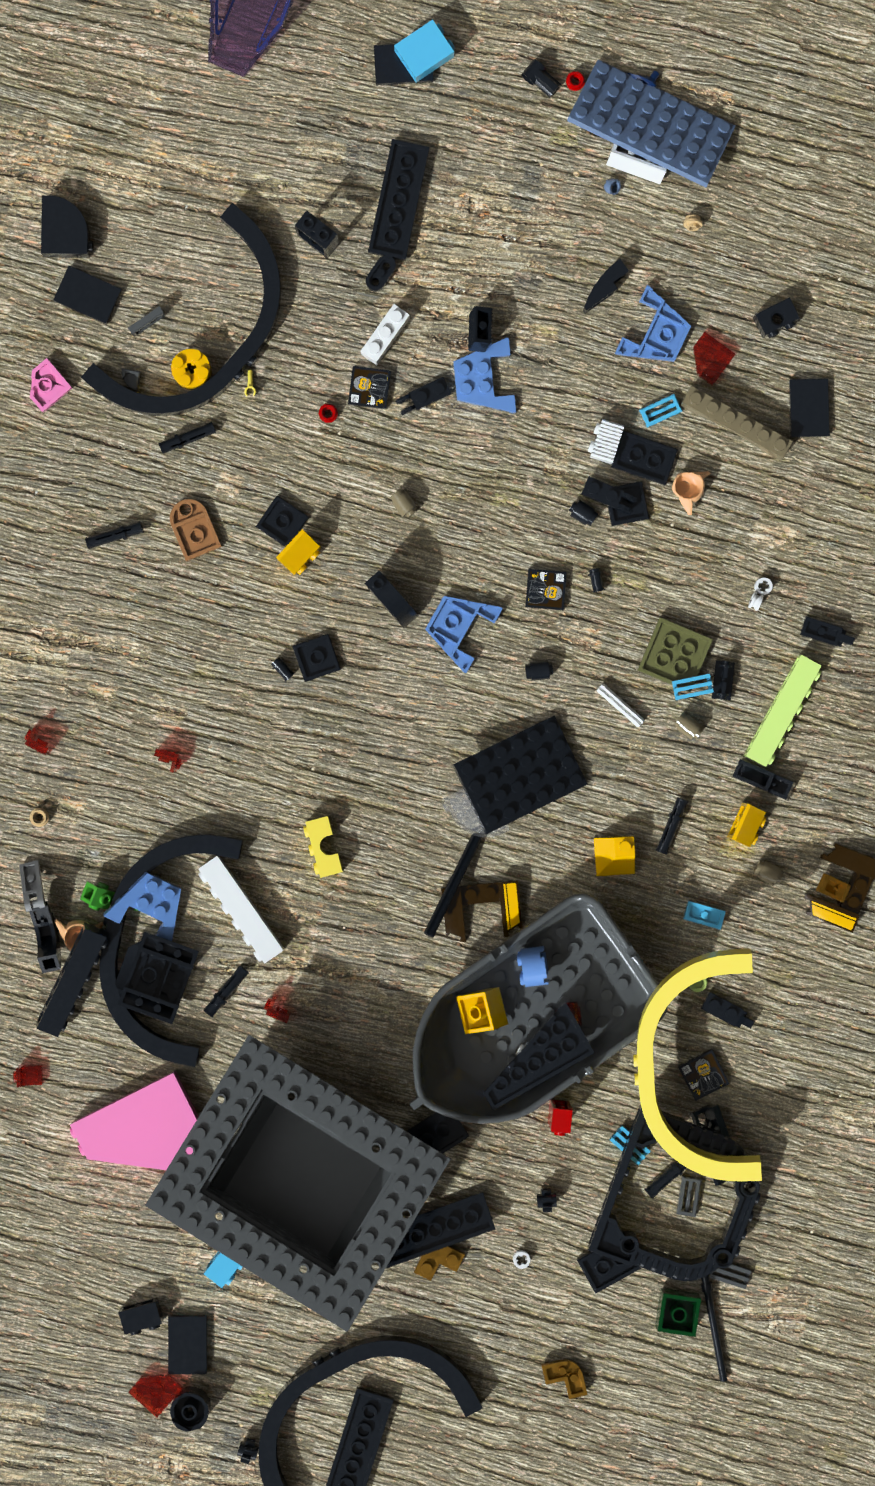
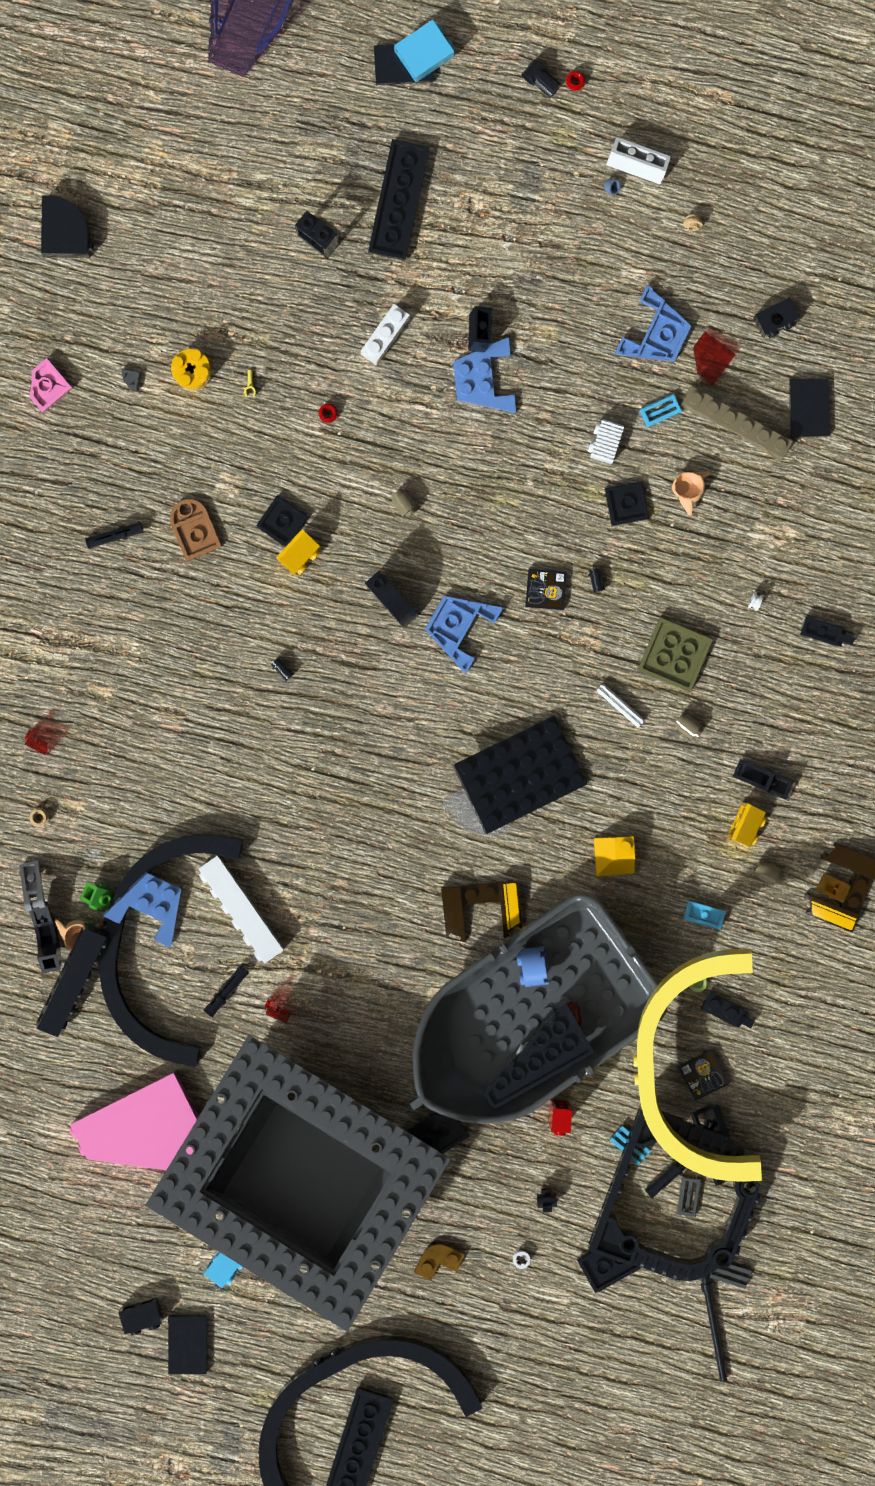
clear red bracket [13,1065,43,1087] -> none
black tile [53,266,122,325] -> none
black arch [81,203,281,416] -> none
black slope [115,932,199,1024] -> none
dark grey tile [128,306,165,337] -> none
clear red plate [128,1374,183,1417] -> none
clear red bracket [154,748,182,773] -> none
black pin [158,422,216,454] -> none
black brick [170,1386,211,1432] -> none
black gear [237,1438,259,1464] -> none
black tile [292,634,341,682] -> none
light yellow arch [303,816,343,878] -> none
tile [348,366,391,410] -> none
black plate [366,255,396,292] -> none
black plate [386,1192,496,1268] -> none
black hinge [396,377,451,416] -> none
black axle [424,833,481,938] -> none
yellow slope [456,987,508,1034] -> none
black brick [525,660,553,681] -> none
pearl gold plate [541,1359,588,1399] -> none
sand blue plate [567,60,735,188] -> none
black brick [569,500,598,526] -> none
black hinge [581,476,637,514] -> none
black slope [583,259,629,314] -> none
black tile [611,431,678,486] -> none
dark blue bar [625,71,660,87] -> none
dark green brick [655,1288,701,1337] -> none
black pin [656,797,688,855] -> none
medium azure tile [672,674,714,700] -> none
black hinge [711,660,735,701] -> none
yellowish green brick [743,655,822,767] -> none
white bush [754,578,773,595] -> none

